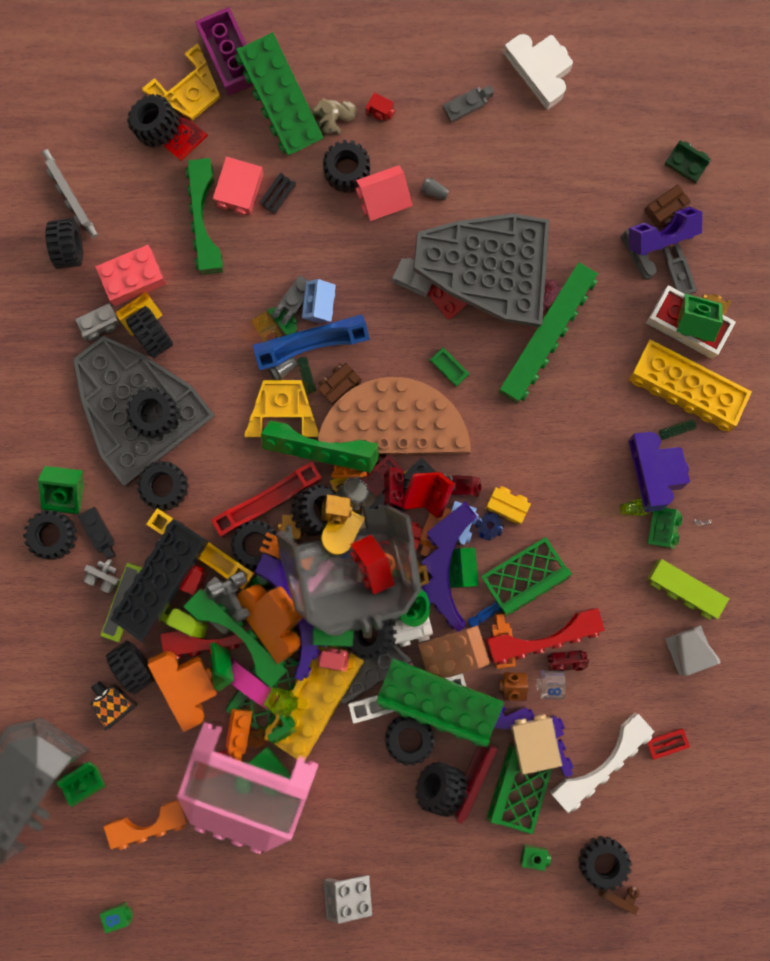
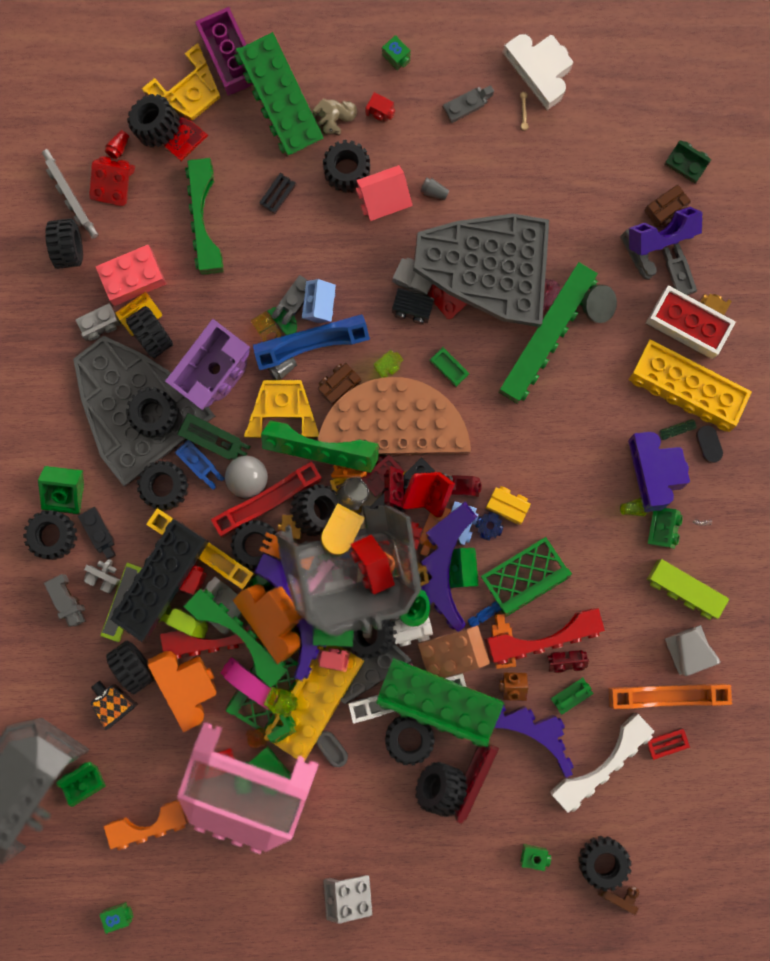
dark grey bar [205,572,250,623] -> none
green panel [210,642,234,691] -> none
coral brick [213,157,264,215] -> none
orange hinge [225,709,253,762] -> none
clear green axle [297,357,316,394] -> none
pearl gold brick [321,495,352,525] -> none
green fence [486,743,553,834] -> none
tan brick [510,714,562,774] -> none
clear brick [537,670,566,699] -> none
green slope [677,293,723,342] -> none
none -> dark grey hips [44,574,86,627]
none -> red bracket [89,156,135,206]
none -> red cone [105,130,130,159]
none -> medium lavender brick [165,319,251,410]
none -> blue hinge [175,440,225,490]
none -> dark green hinge [177,413,251,460]
none -> light grey piece [225,456,268,499]
none -> dark grey tile [316,731,348,767]
none -> clear neon green brick [373,350,403,378]
none -> green brick [382,35,411,70]
none -> black brick [392,288,435,324]
none -> tan hinge [520,92,528,131]
none -> green hinge [550,677,594,715]
none -> pearl dark grey tile [583,285,617,323]
none -> orange arch [608,683,732,709]
none -> black tile [696,425,723,463]

